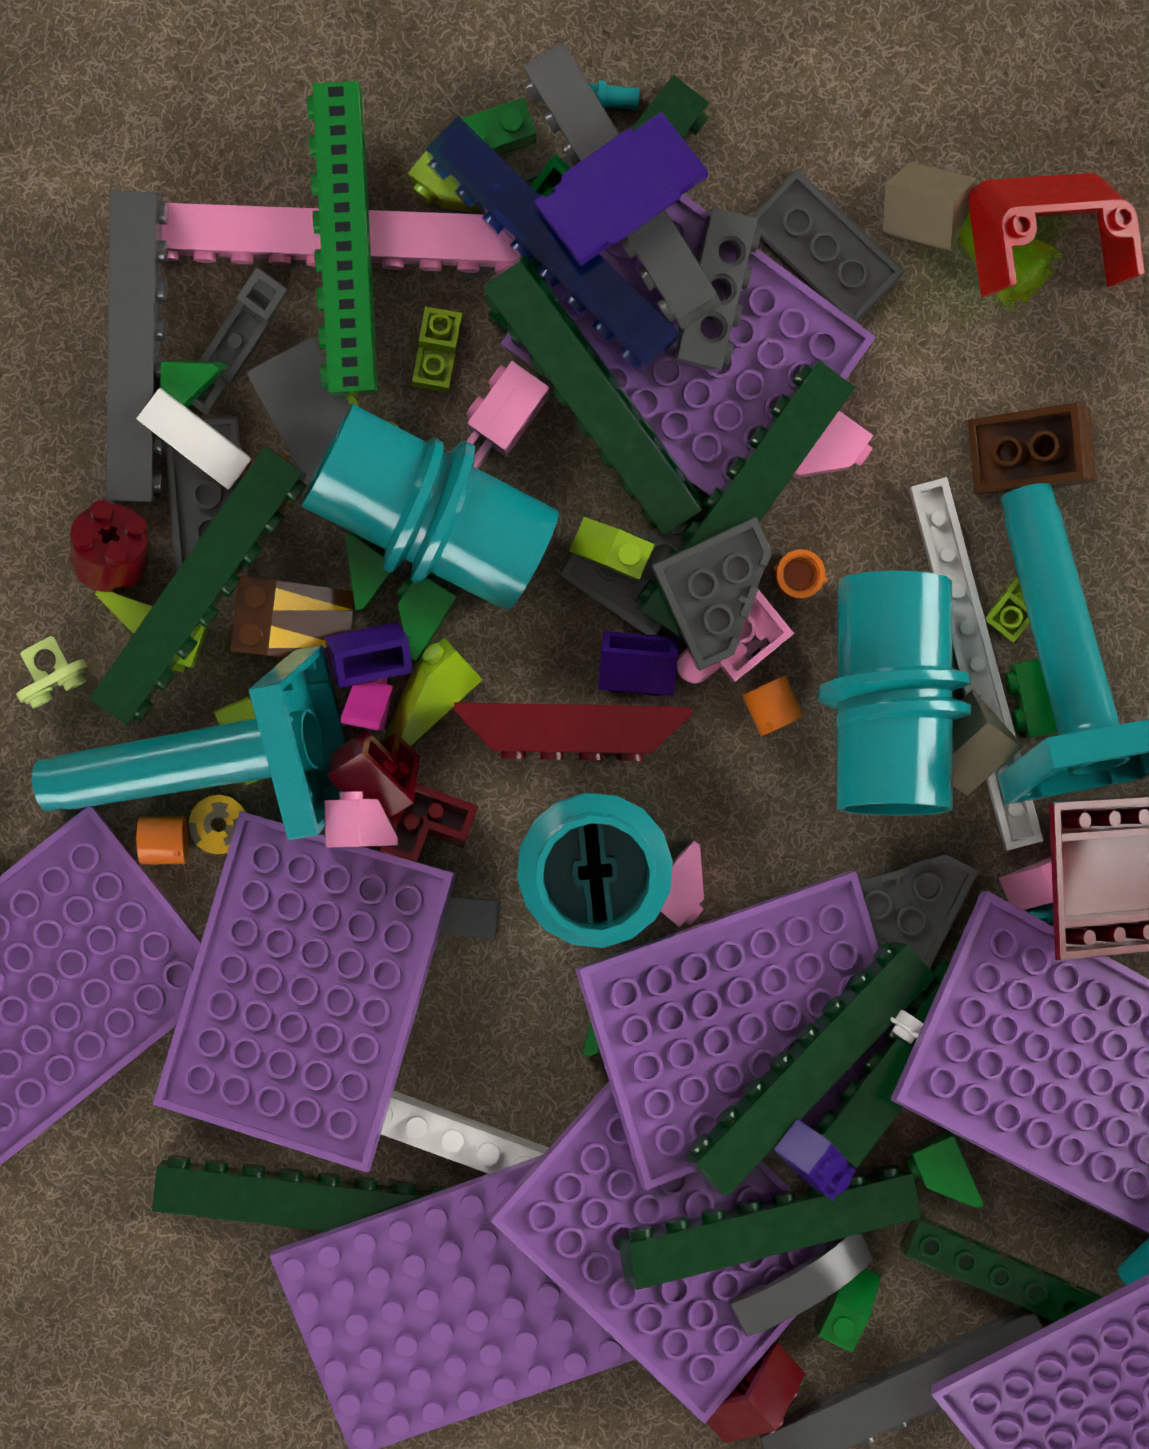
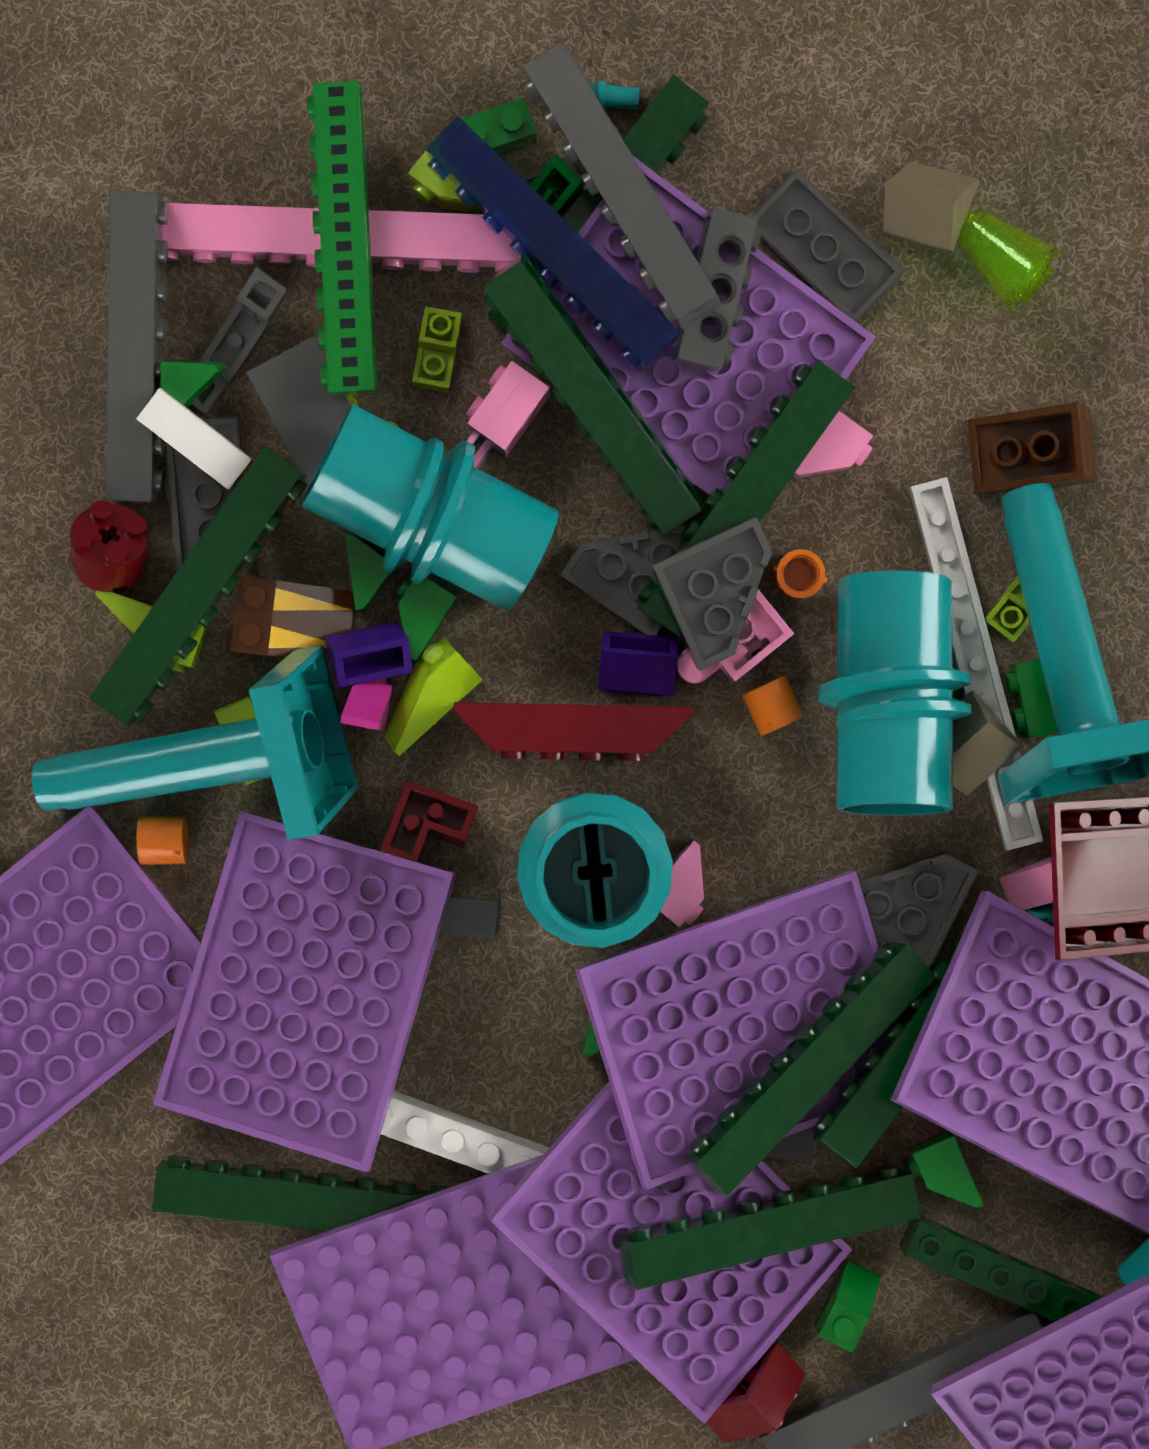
yellowish green bracket [16,636,88,709] -> none
yellow piece [188,794,248,855] -> none
bright pink slope [324,792,398,848] -> none
dark red brick [327,730,420,819] -> none
dark purple piece [534,112,708,266] -> none
lime slope [569,517,655,582] -> none
dark grey slope [729,1233,873,1337] -> none
dark purple piece [774,1119,855,1201] -> none
white plate [890,1010,923,1044] -> none
red windscreen [968,173,1145,297] -> none

